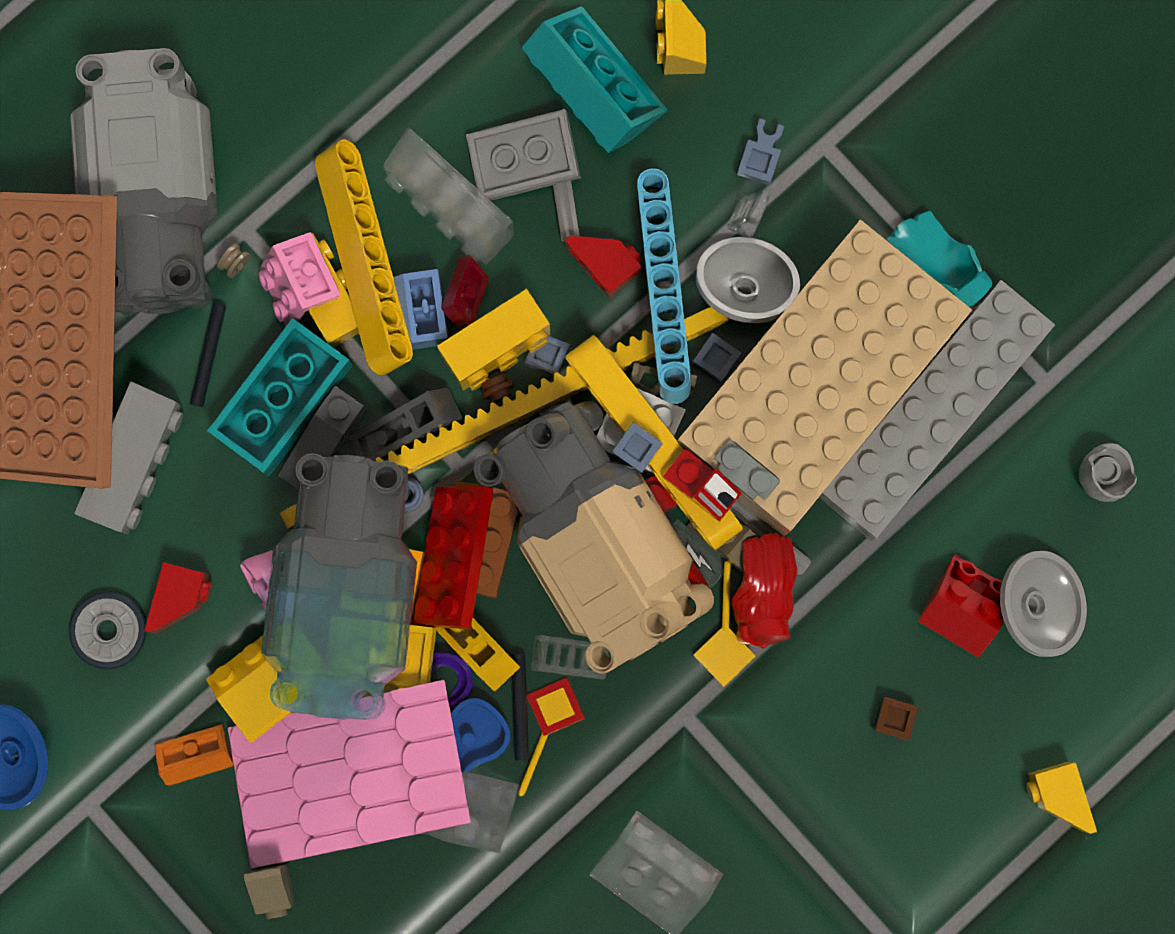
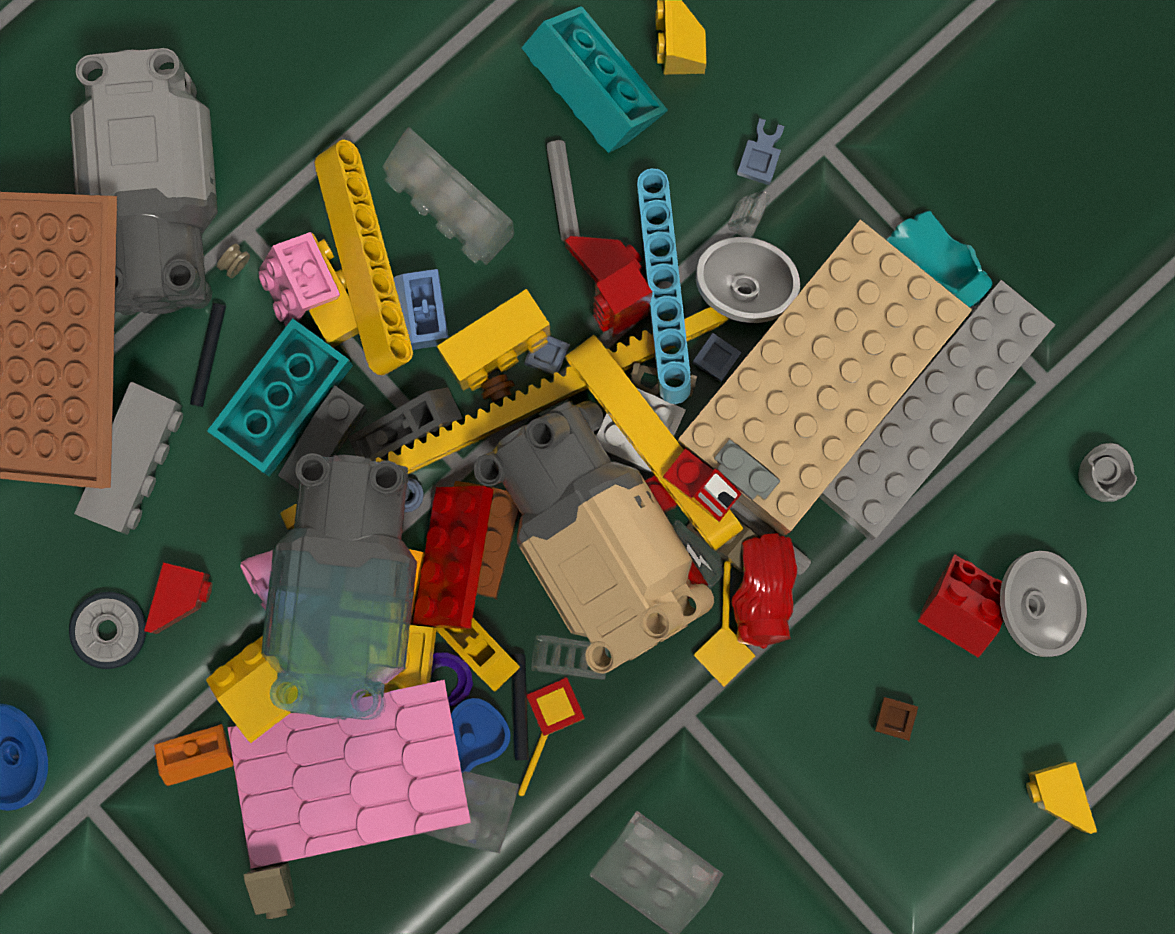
dark red plate [441,255,489,331] -> none
light grey tile [466,109,581,203] -> none
sand blue plate [612,422,663,473] -> none
none -> red brick [592,261,652,337]

